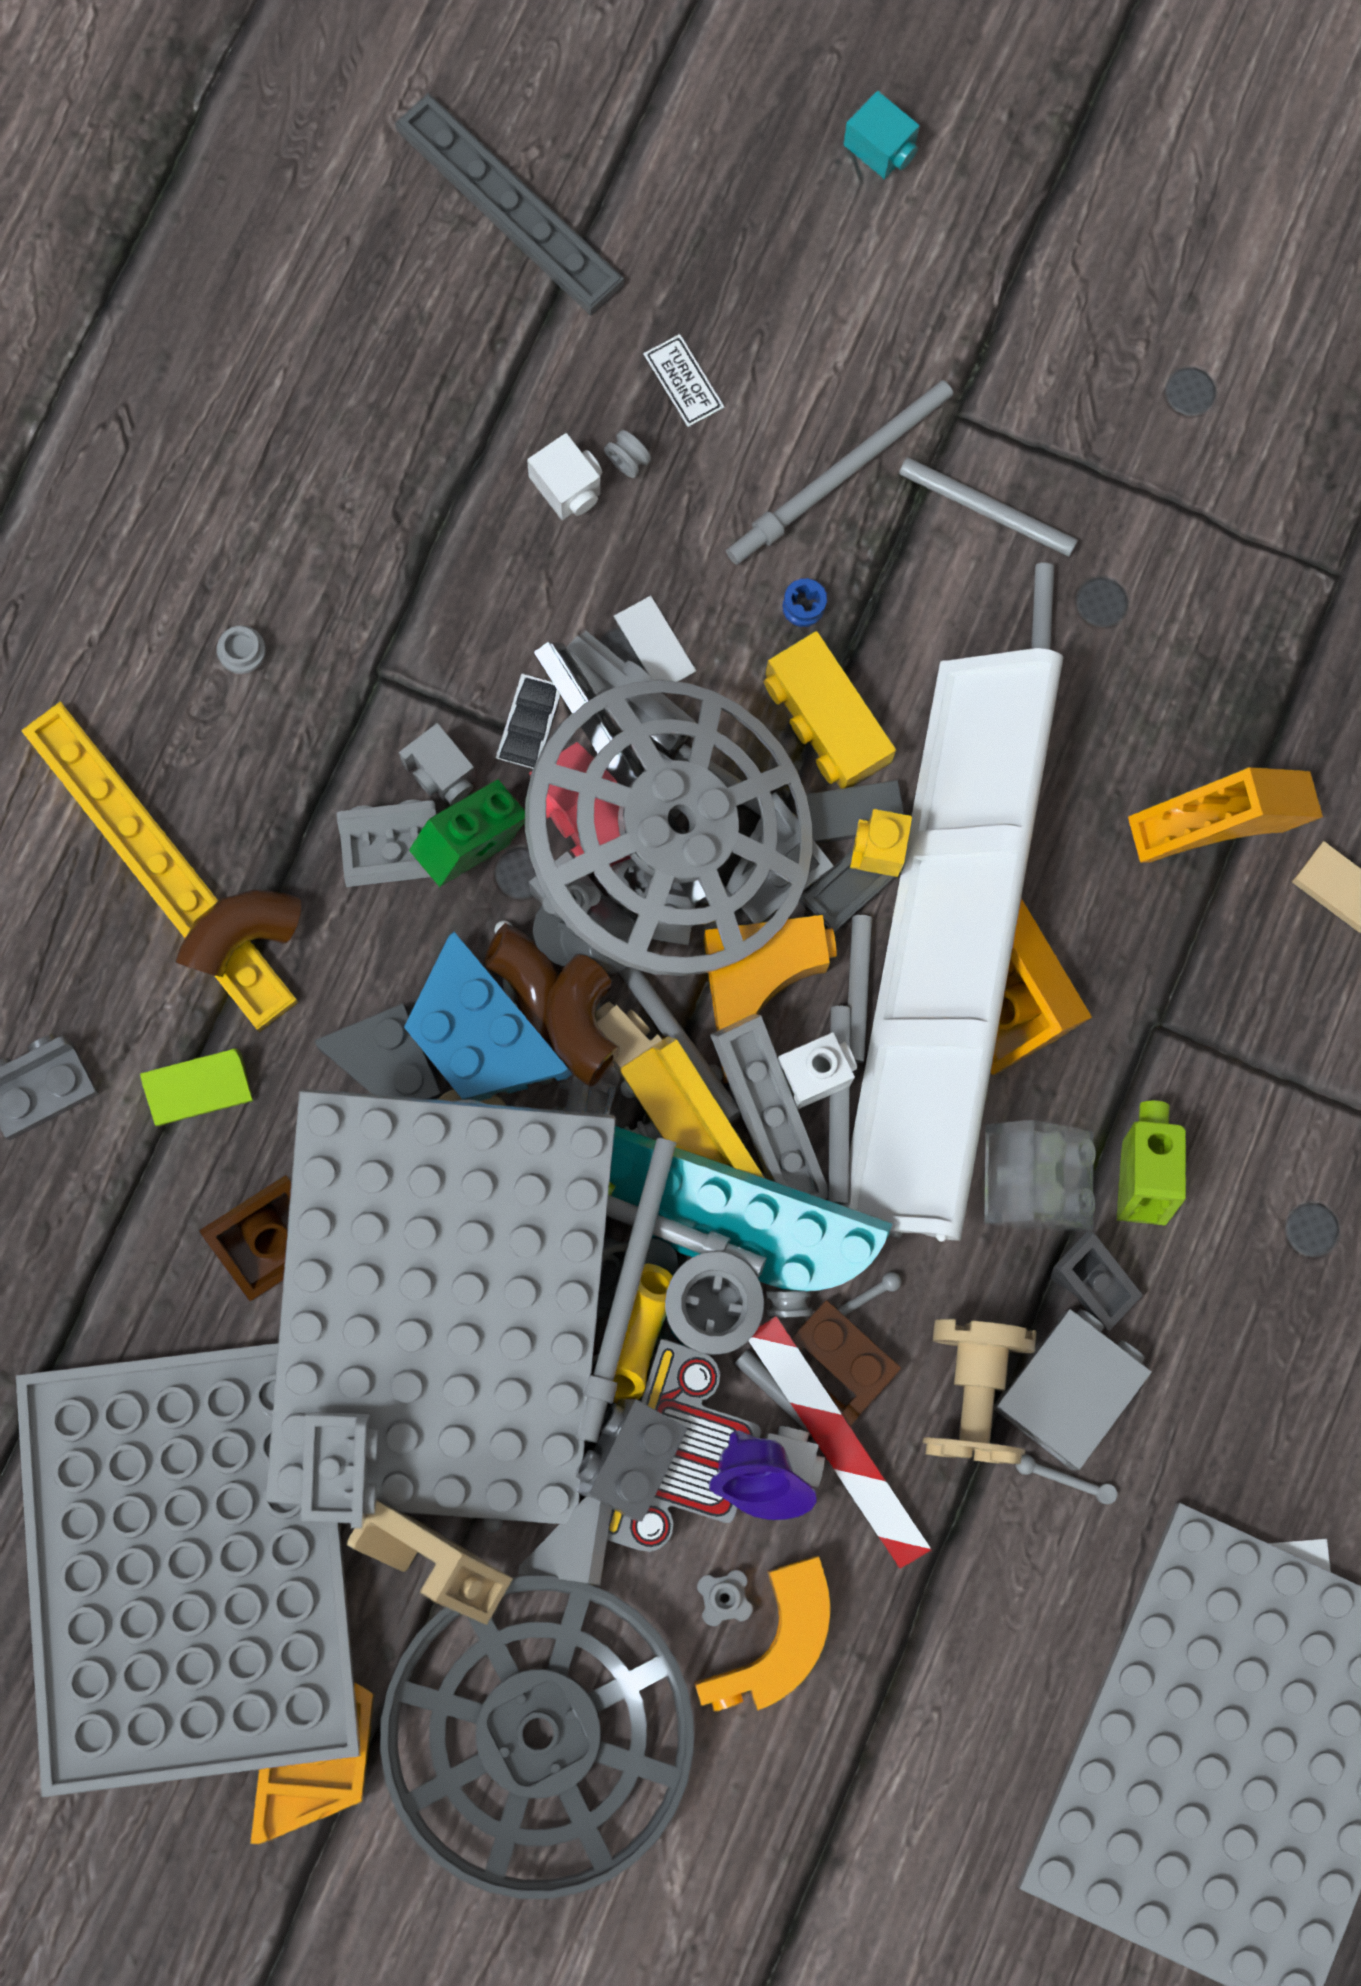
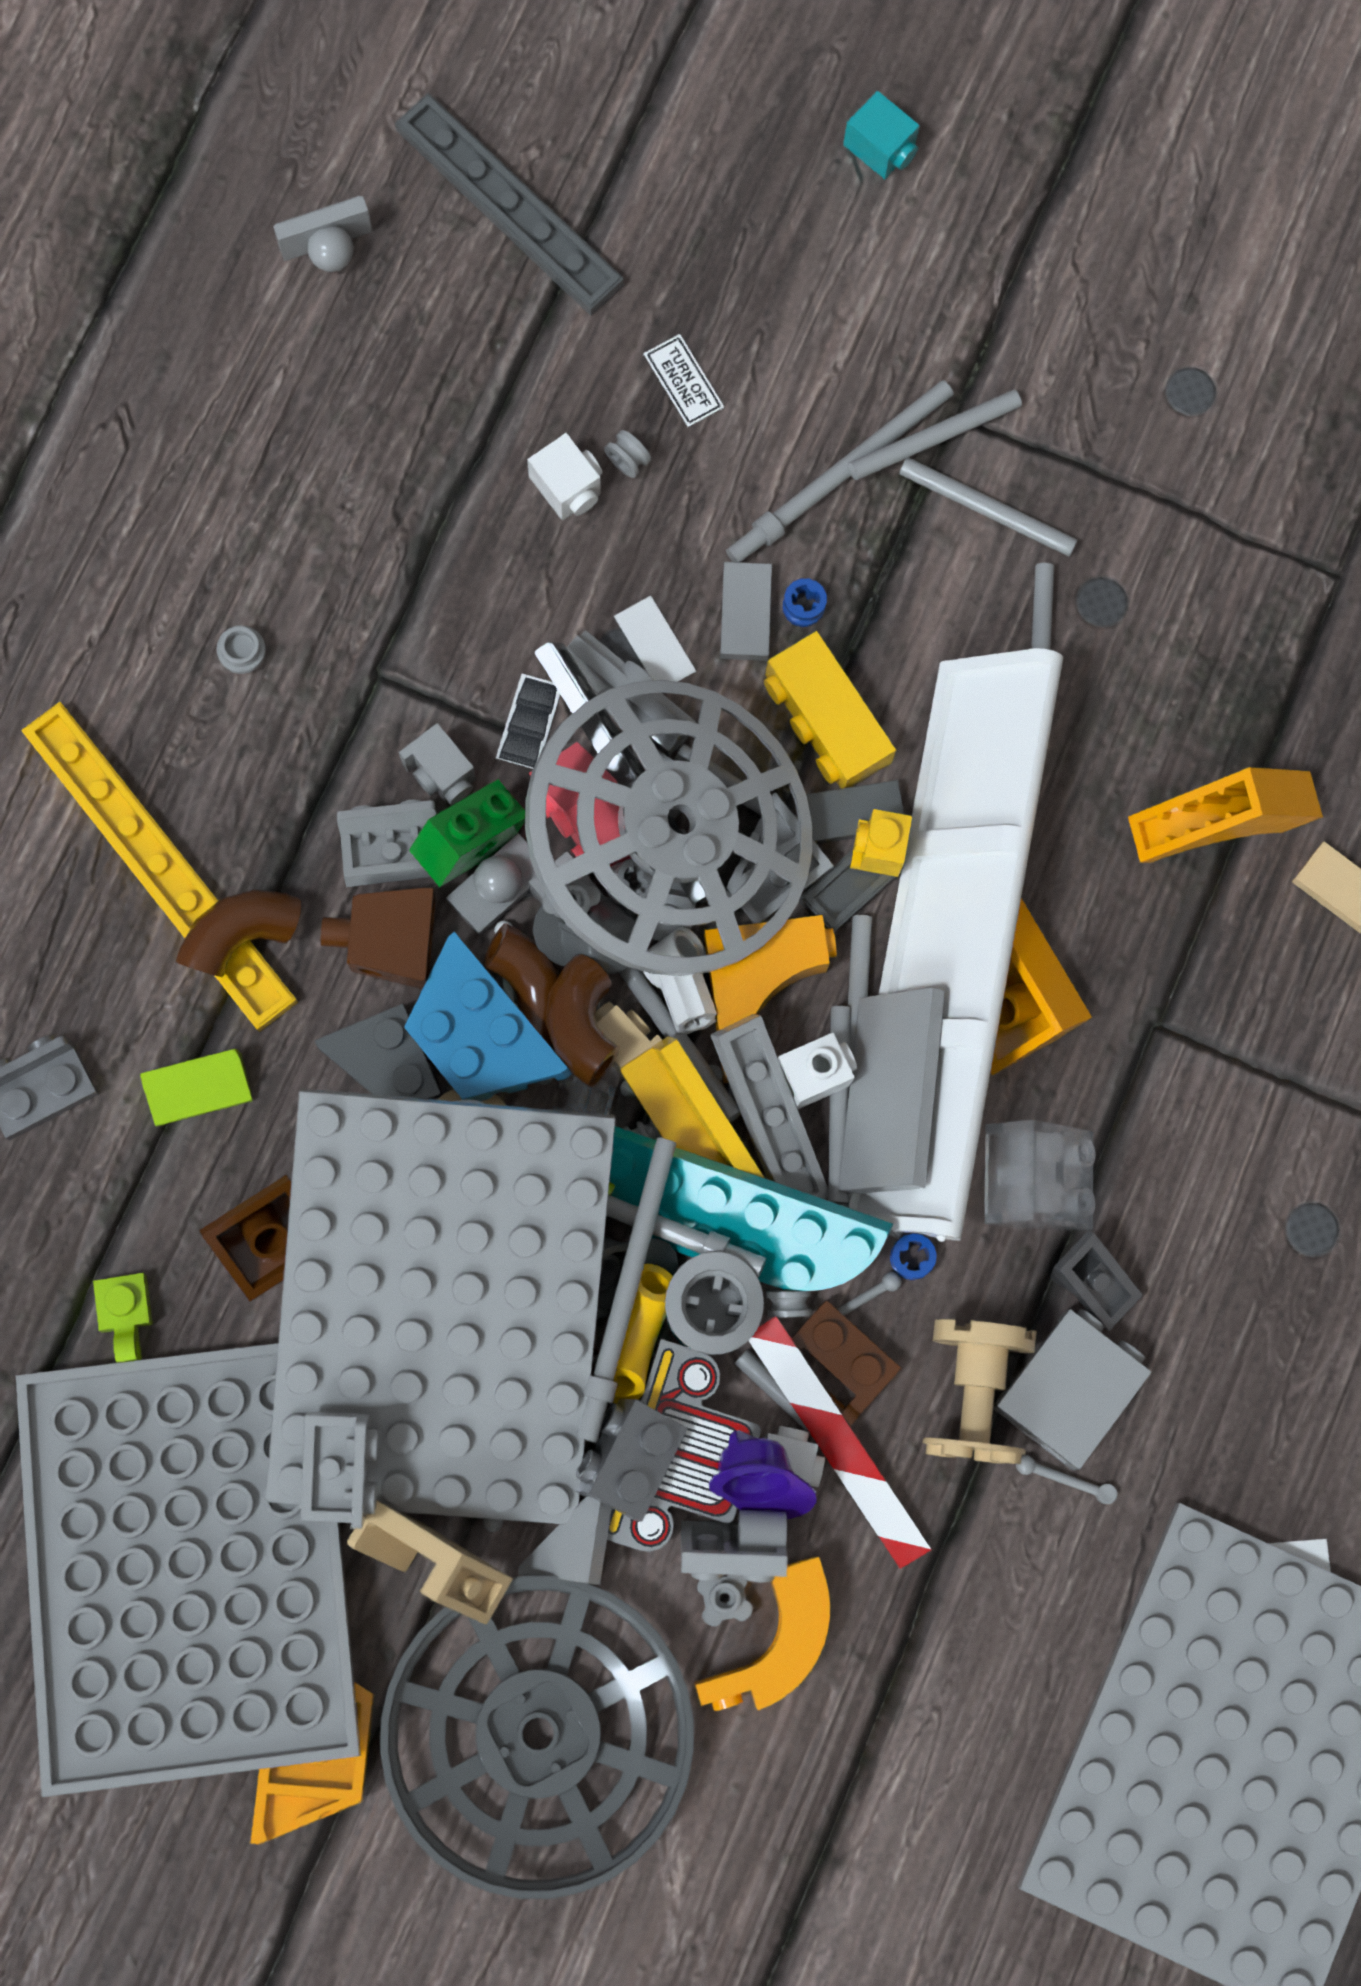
lime torso [1116,1100,1186,1226] -> none
none -> lime plate [93,1273,153,1363]
none -> light grey tile [273,196,372,272]
none -> reddish brown torso [321,888,437,989]
none -> light grey tile [446,833,536,936]
none -> white piece [643,927,717,1034]
none -> light grey plate [680,1510,787,1583]
none -> light grey tile [720,562,772,661]
none -> light grey tile [839,987,945,1194]
none -> light grey bar [848,389,1022,481]
none -> blue bush [889,1233,937,1280]

